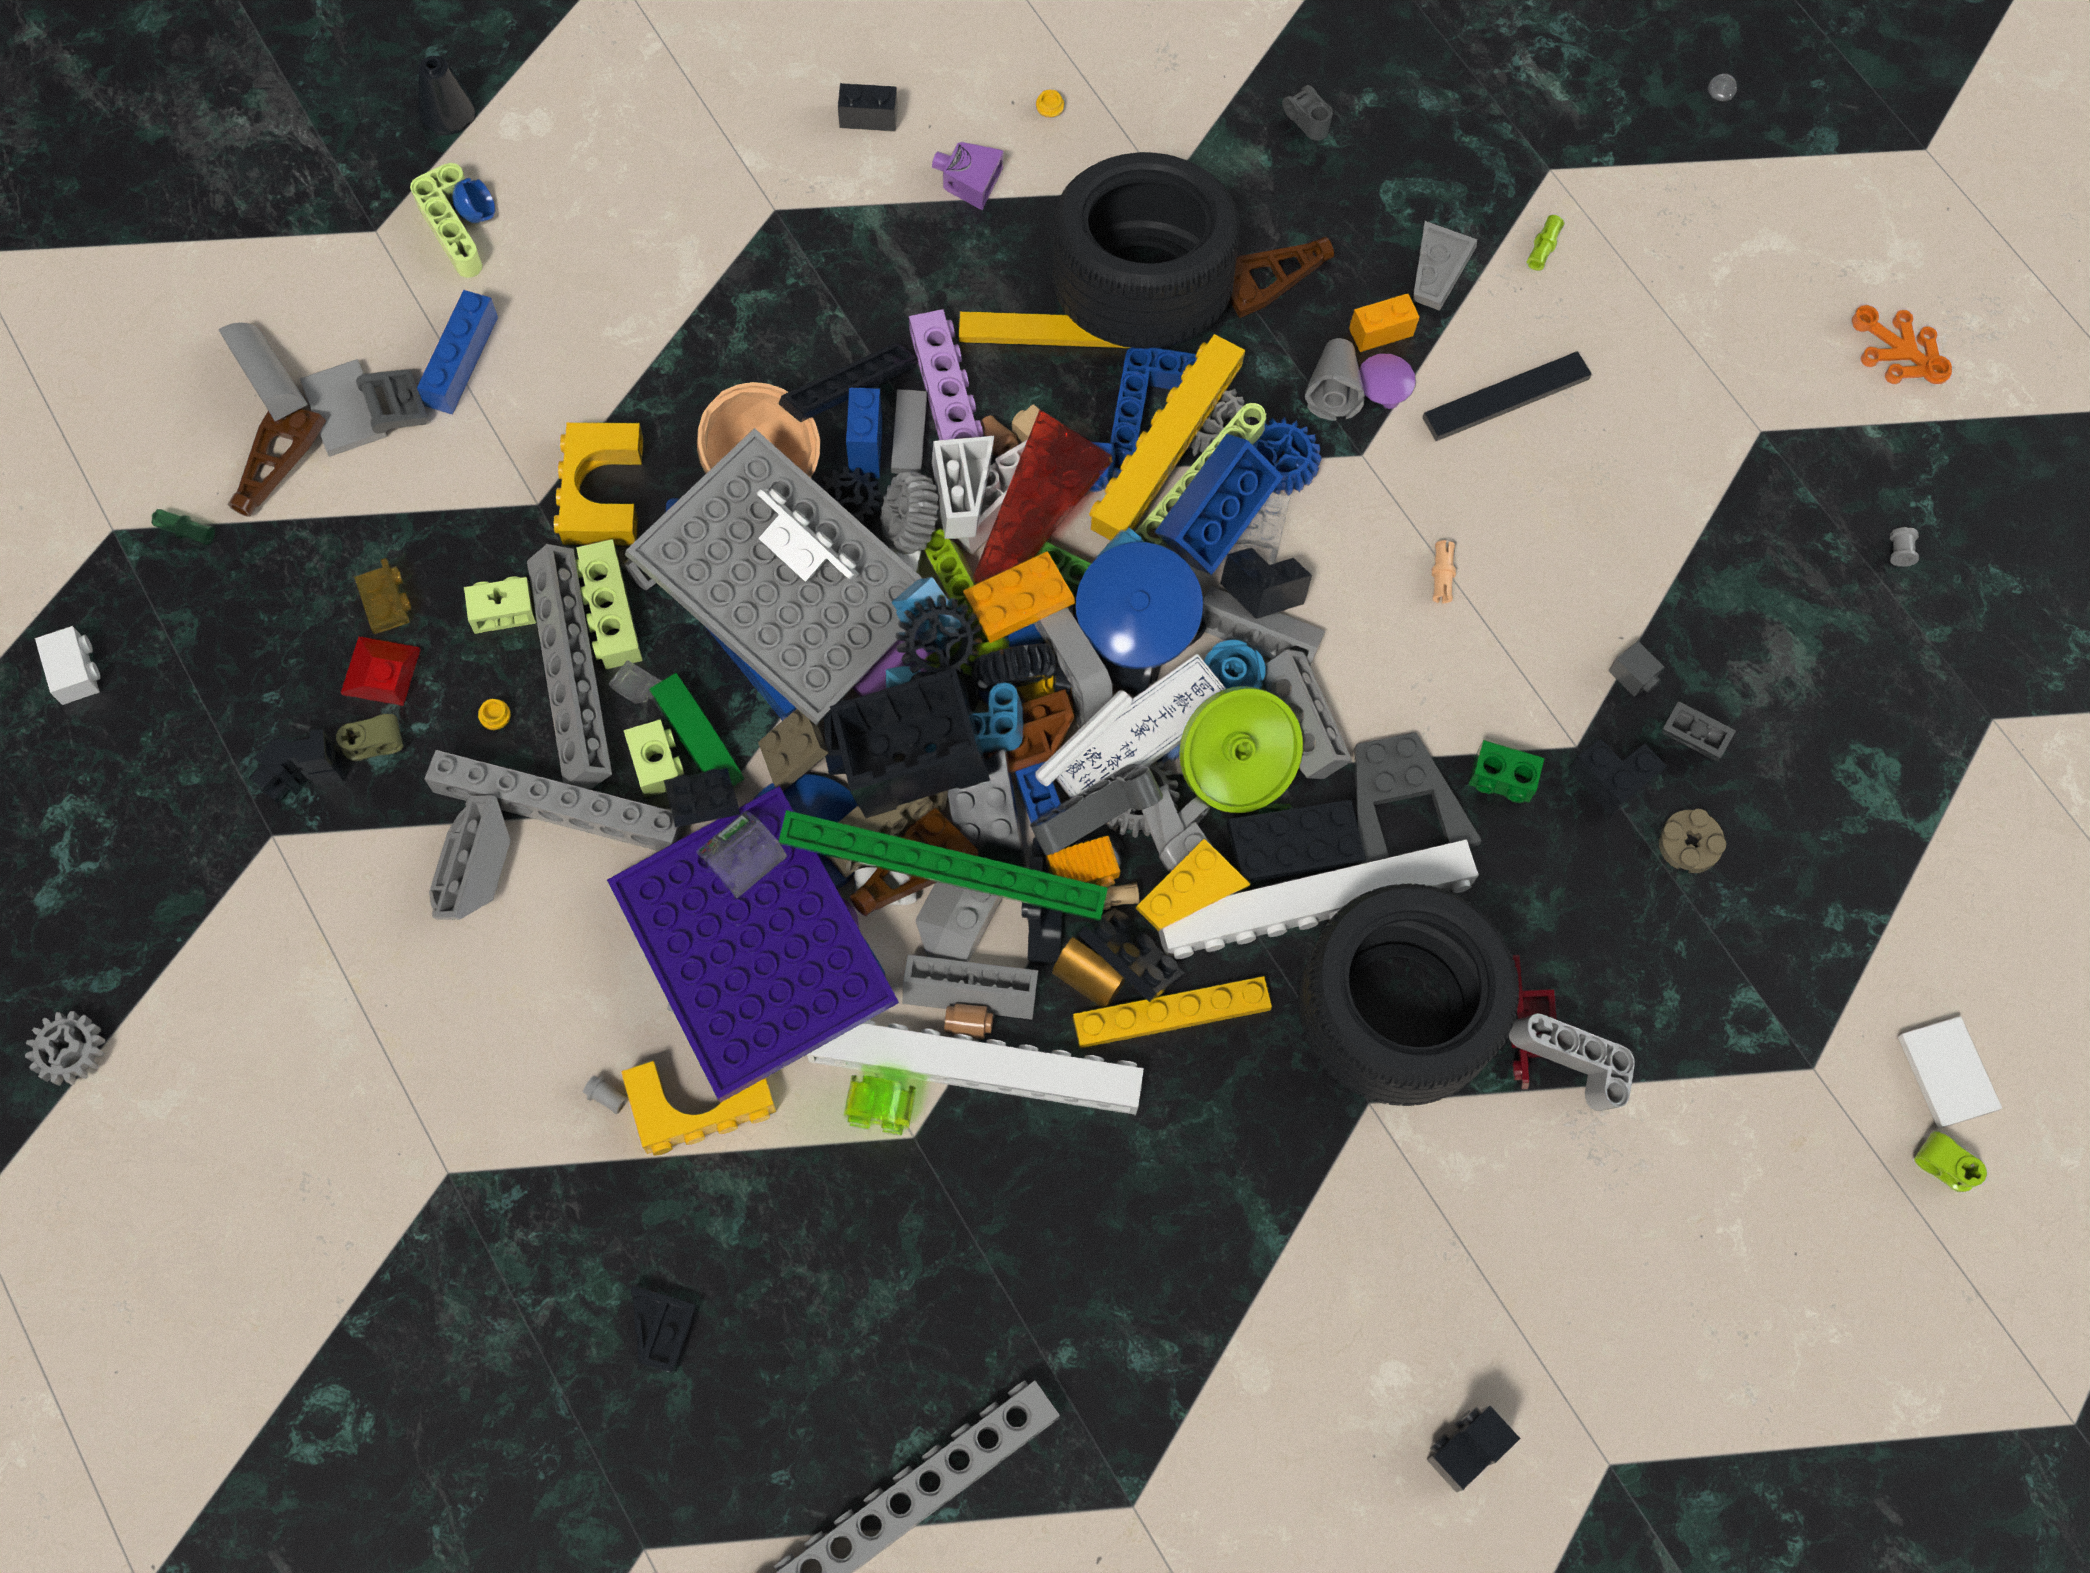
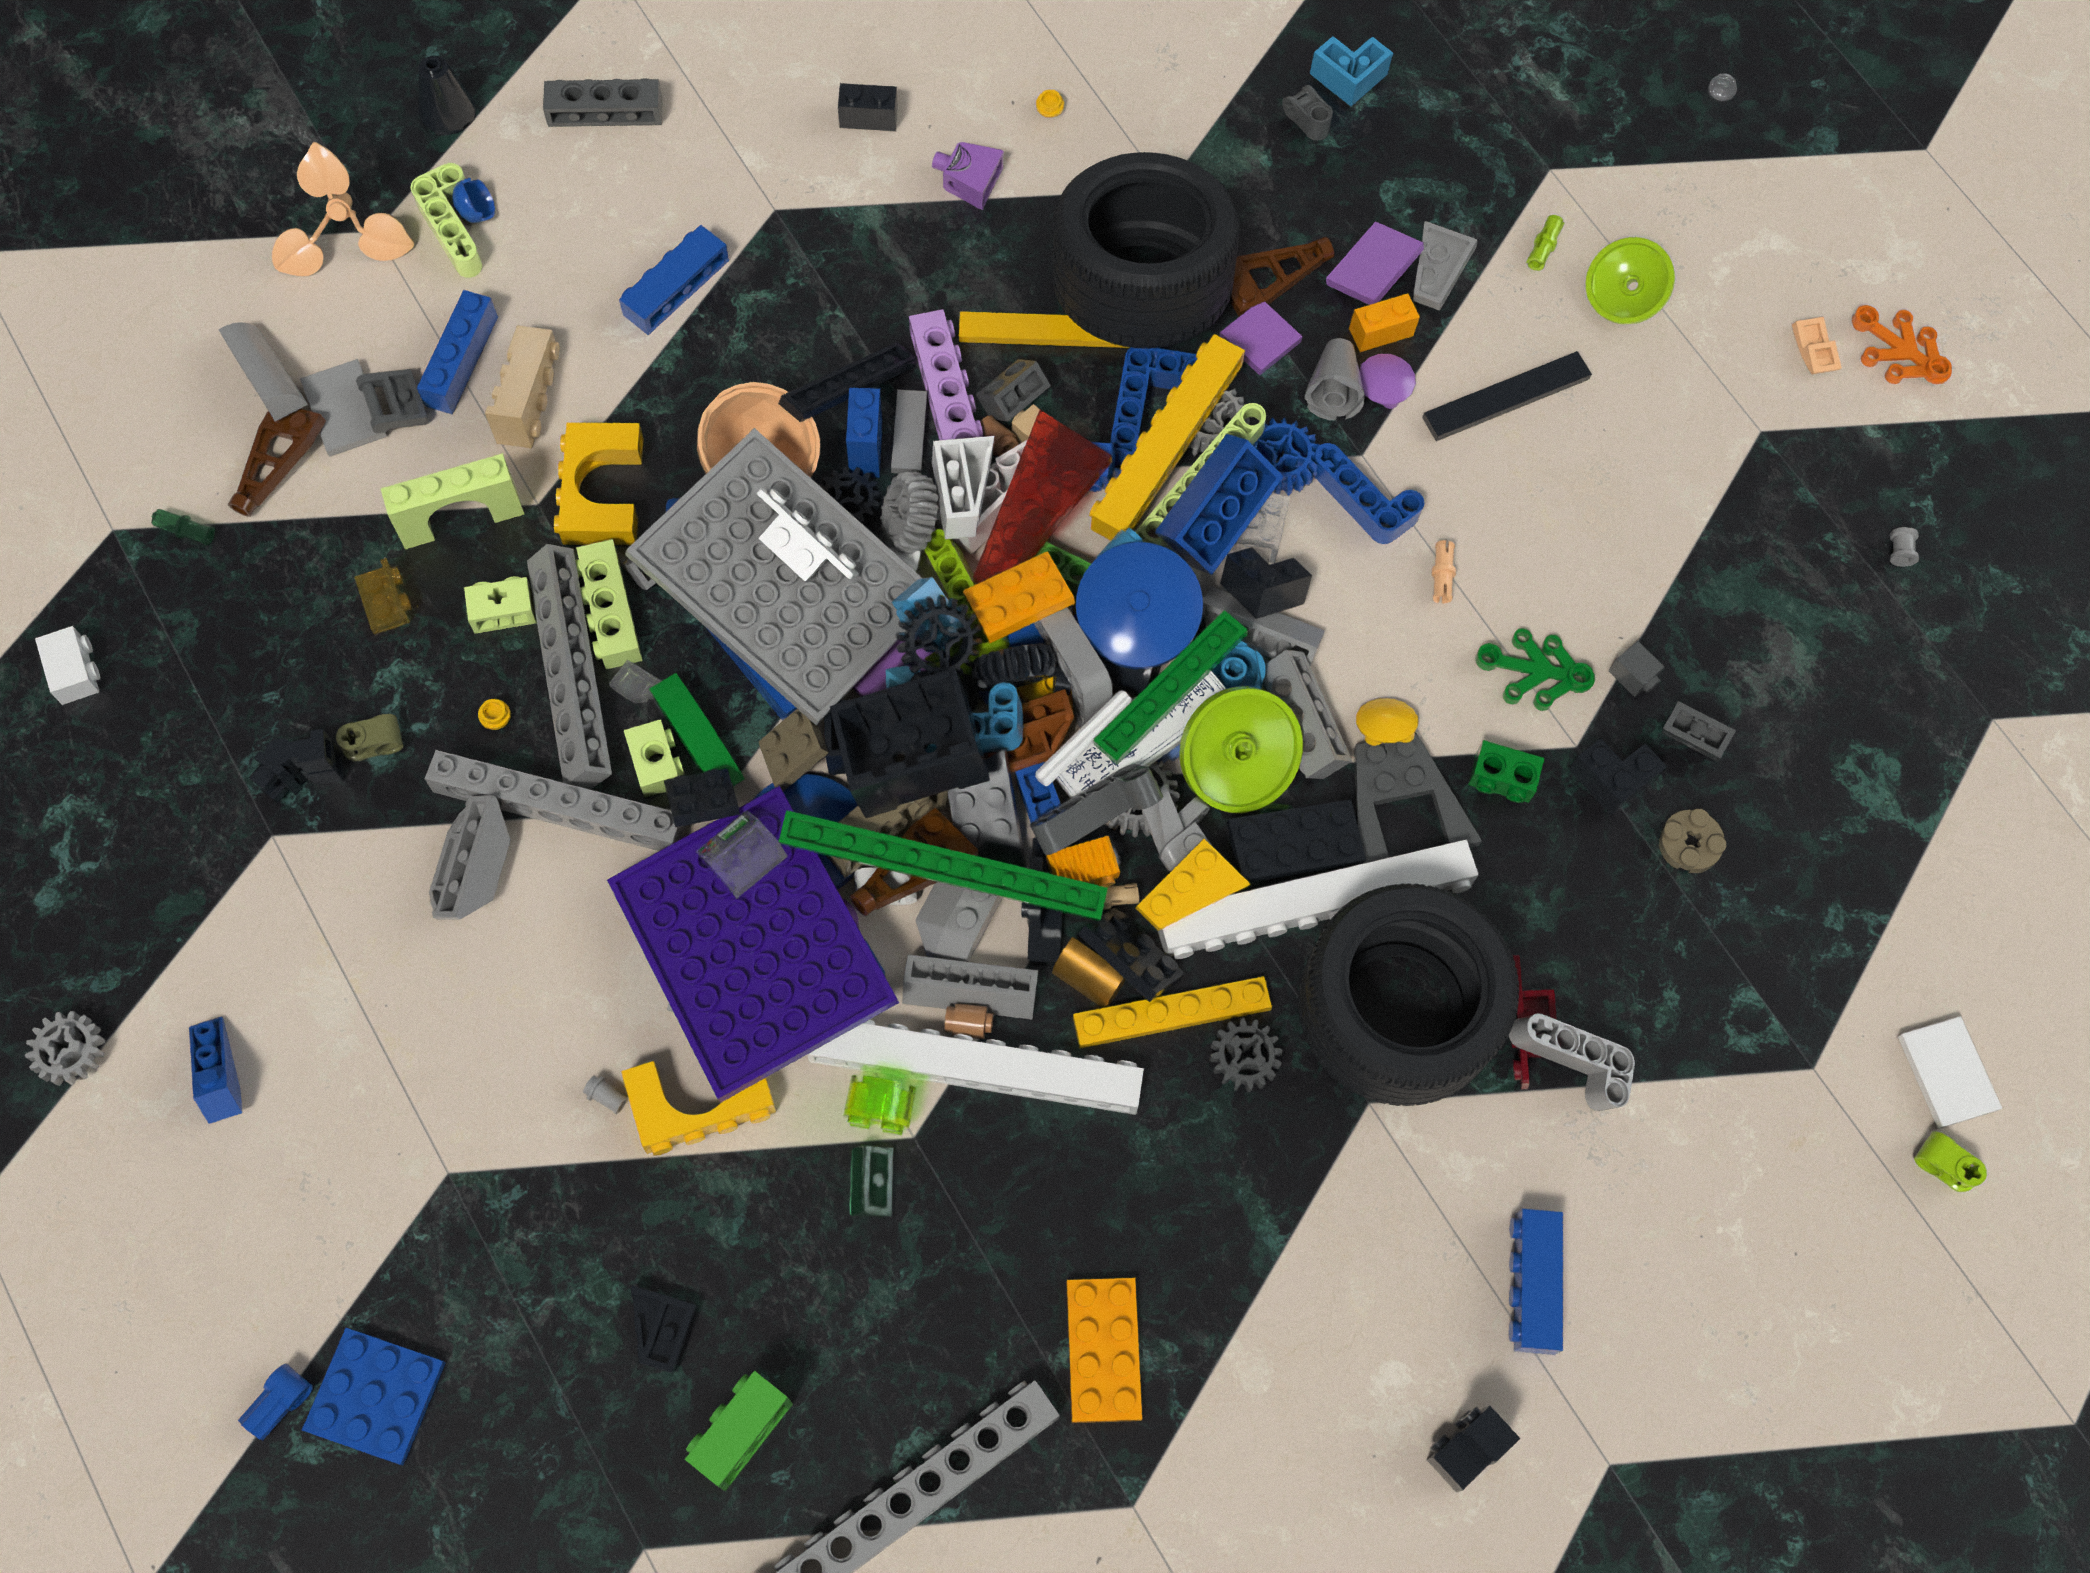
red slope [341,636,421,706] -> none
none -> blue slope [189,1017,242,1124]
none -> blue piece [238,1363,313,1441]
none -> light nougat plant [272,142,414,276]
none -> blue plate [302,1328,446,1466]
none -> yellowish green arch [380,453,524,549]
none -> tan wedge [485,325,560,448]
none -> dark grey brick [543,78,662,127]
none -> blue brick [619,225,729,335]
none -> bright green brick [685,1371,793,1492]
none -> clear green slope [850,1145,893,1216]
none -> dark grey brick [976,359,1051,422]
none -> light orange plate [1066,1278,1142,1423]
none -> green plate [1093,610,1248,765]
none -> dark grey gear [1209,1018,1282,1092]
none -> medium lavender tile [1219,302,1303,375]
none -> dark azure brick [1310,36,1393,106]
none -> blue beam [1313,443,1424,544]
none -> medium lavender tile [1326,221,1424,305]
none -> yellow dish [1356,698,1418,746]
none -> green plant [1475,629,1595,711]
none -> blue brick [1509,1209,1563,1355]
none -> lime dish [1586,237,1675,324]
none -> light nougat slope [1792,317,1842,375]

